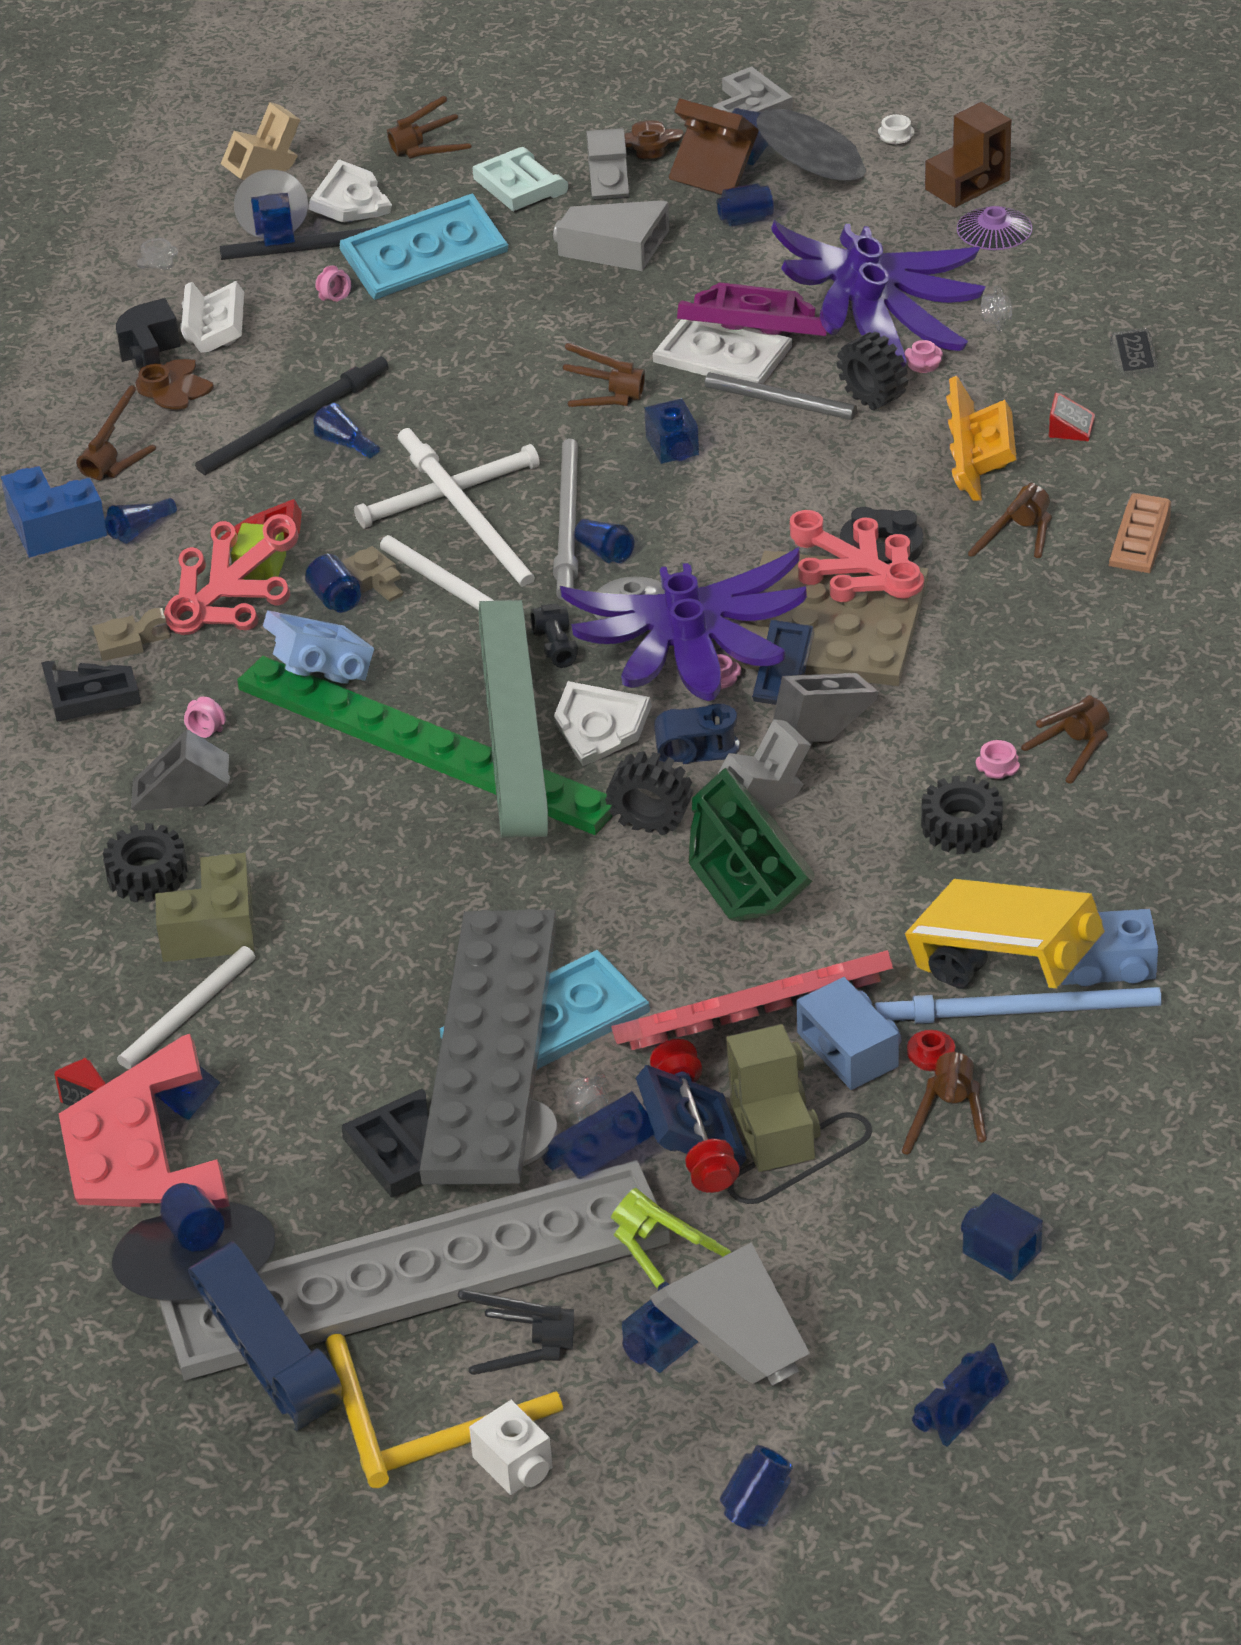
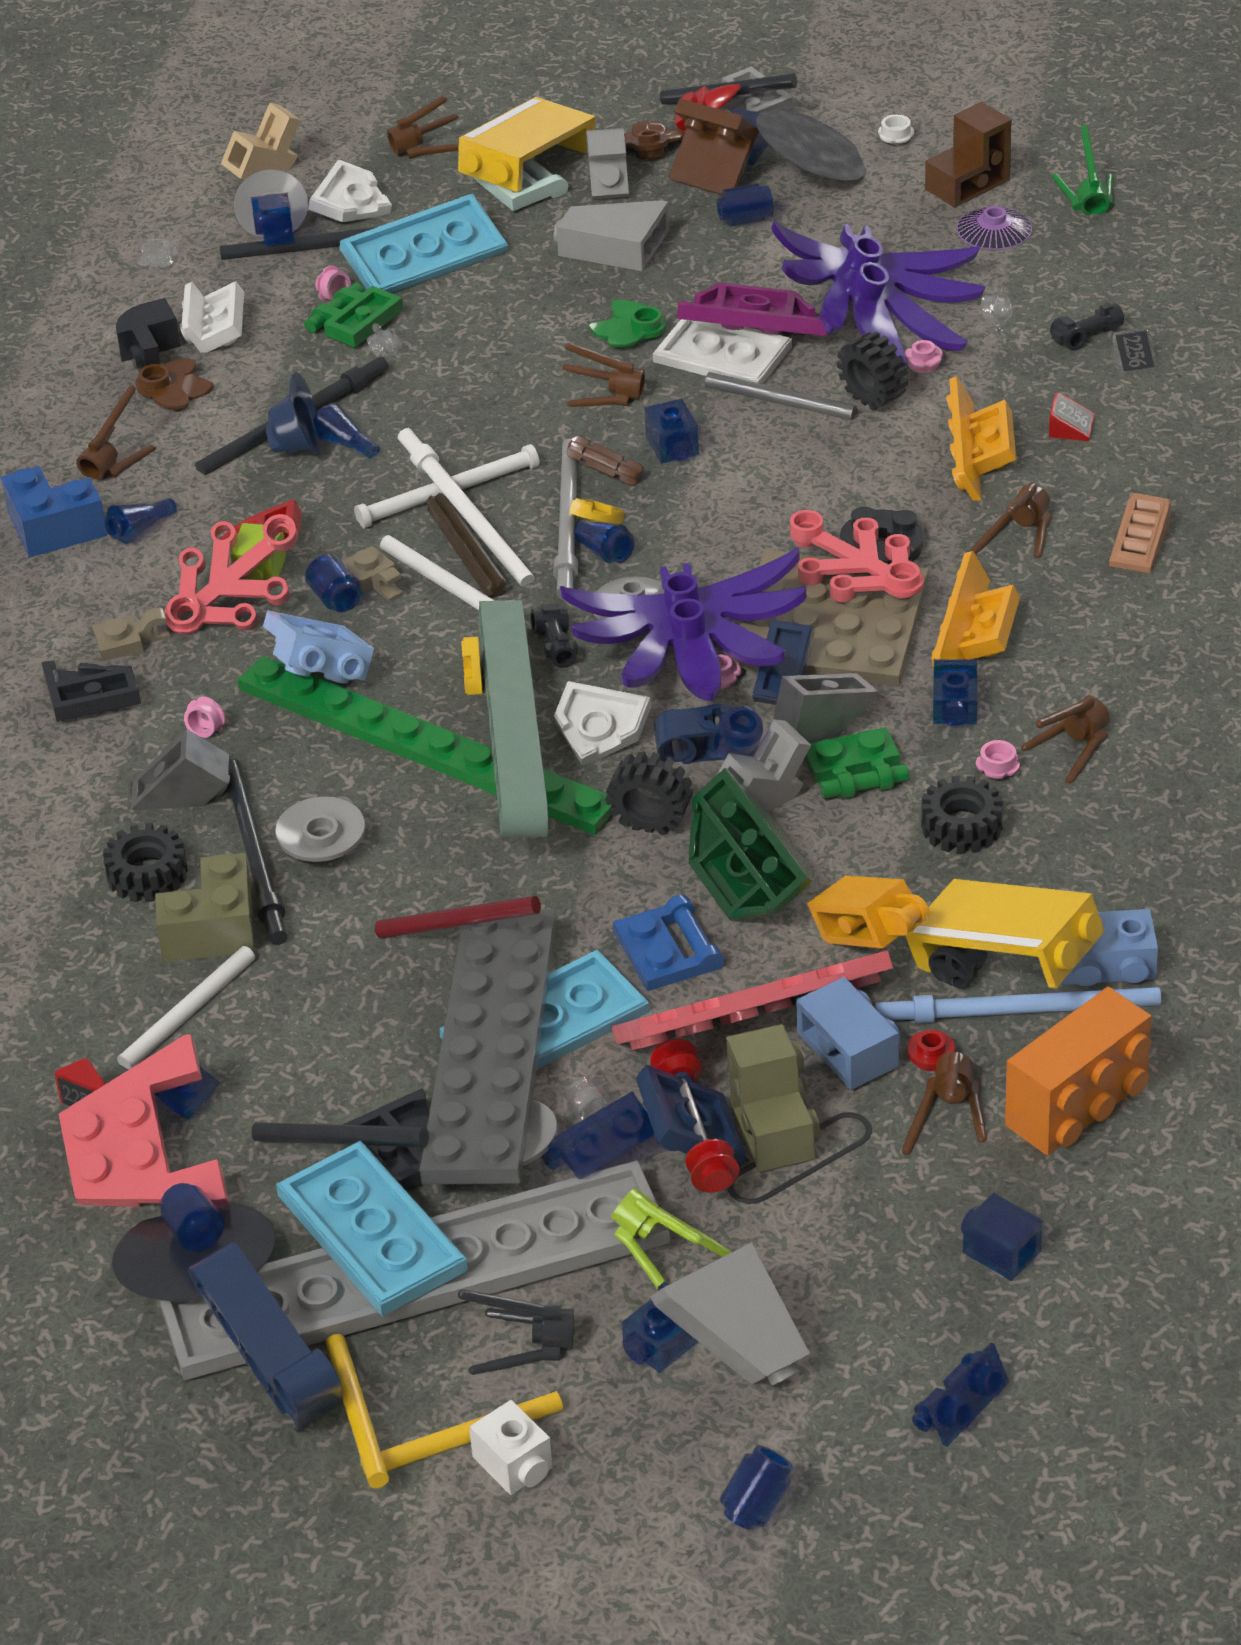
none -> black bar [228,759,287,945]
none -> black bar [251,1122,429,1147]
none -> dark blue piece [266,372,318,456]
none -> light grey dish [275,797,365,862]
none -> medium azure tile [276,1140,468,1317]
none -> green plate [304,283,403,348]
none -> clear plate [367,323,402,363]
none -> dark red bar [375,896,541,938]
none -> dark brown axle [427,492,507,598]
none -> yellow panel [458,97,595,192]
none -> yellow tile [461,637,482,695]
none -> reddish brown axle [566,435,644,486]
none -> yellow tile [569,498,625,525]
none -> green plate [589,300,666,347]
none -> blue plate [613,894,725,991]
none -> black bar [660,73,797,105]
none -> red plate [675,84,741,131]
none -> clear blue brick [713,706,763,760]
none -> green plate [804,727,909,800]
none -> light orange brick [807,875,930,949]
none -> light orange bracket [932,551,1020,688]
none -> clear blue brick [933,659,977,726]
none -> orange brick [1005,986,1152,1156]
none -> black bar [1050,303,1124,350]
none -> green plant [1052,124,1114,215]

